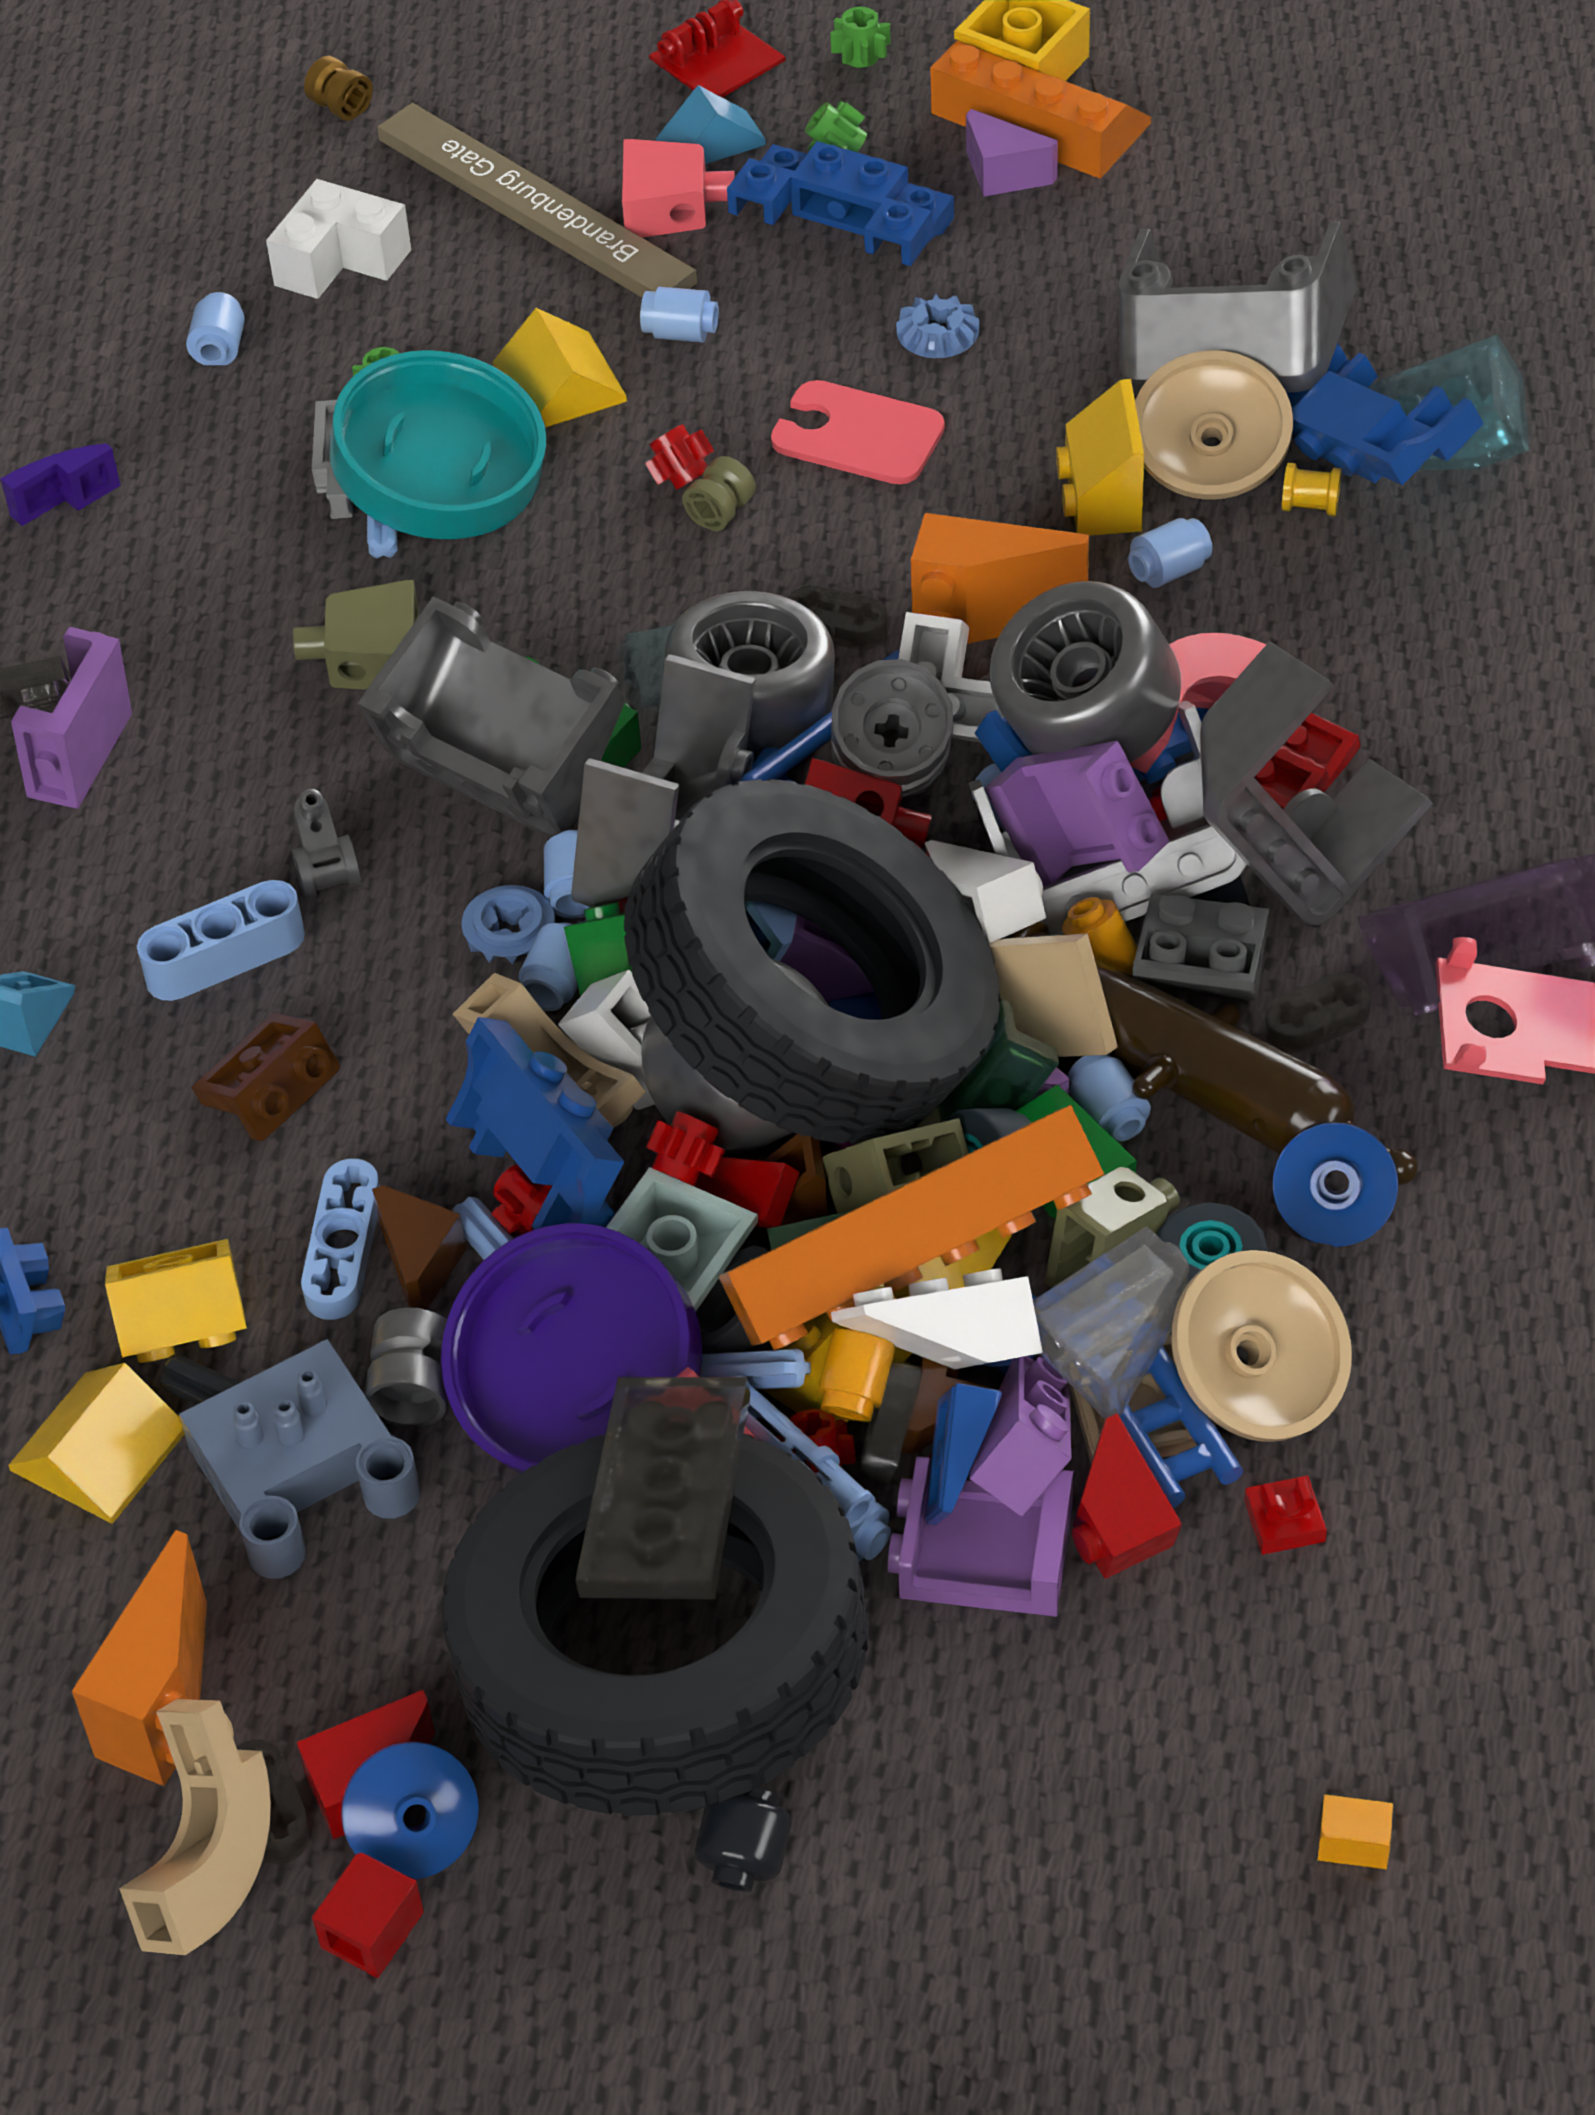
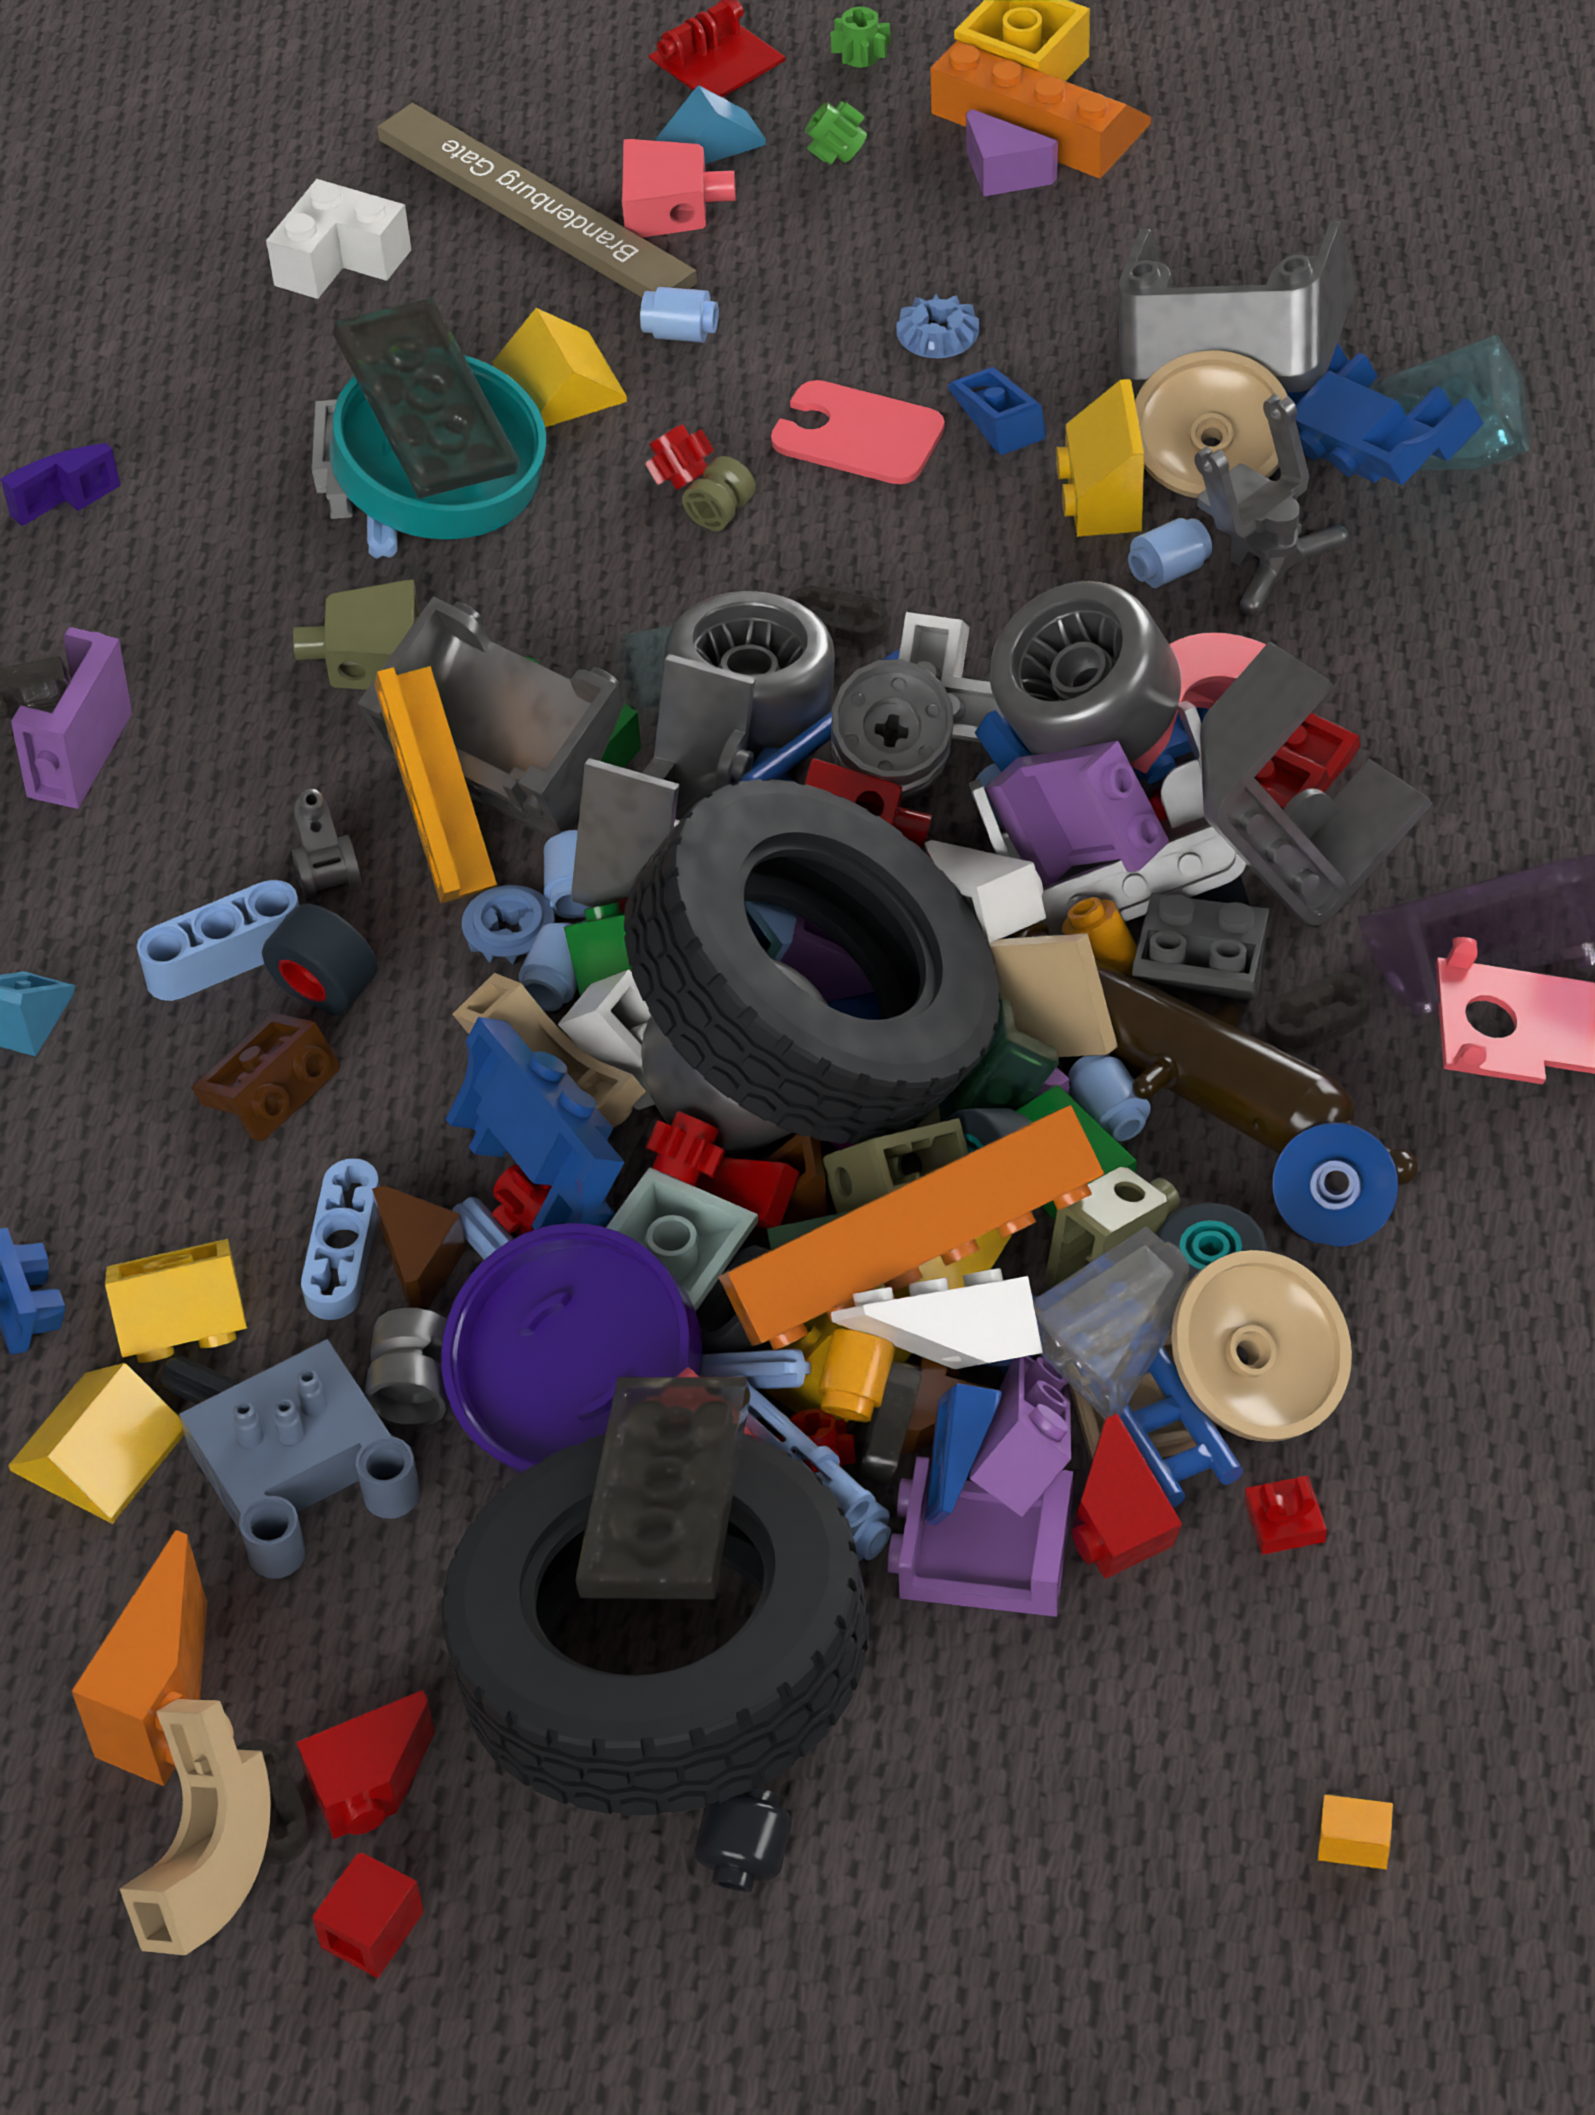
light blue brick [186,292,245,365] -> none
pearl gold wheel [304,56,373,121] -> none
blue dish [341,1741,479,1880] -> none
blue bracket [727,141,954,266] -> none
orange slope [911,513,1089,644] -> none
yellow bush [1281,462,1342,517] -> none
none -> black wheel [261,904,378,1016]
none -> clear smoke plate [333,298,520,499]
none -> light orange fence [374,666,497,904]
none -> blue slope [948,367,1046,455]
none -> flat silver piece [1194,394,1348,616]

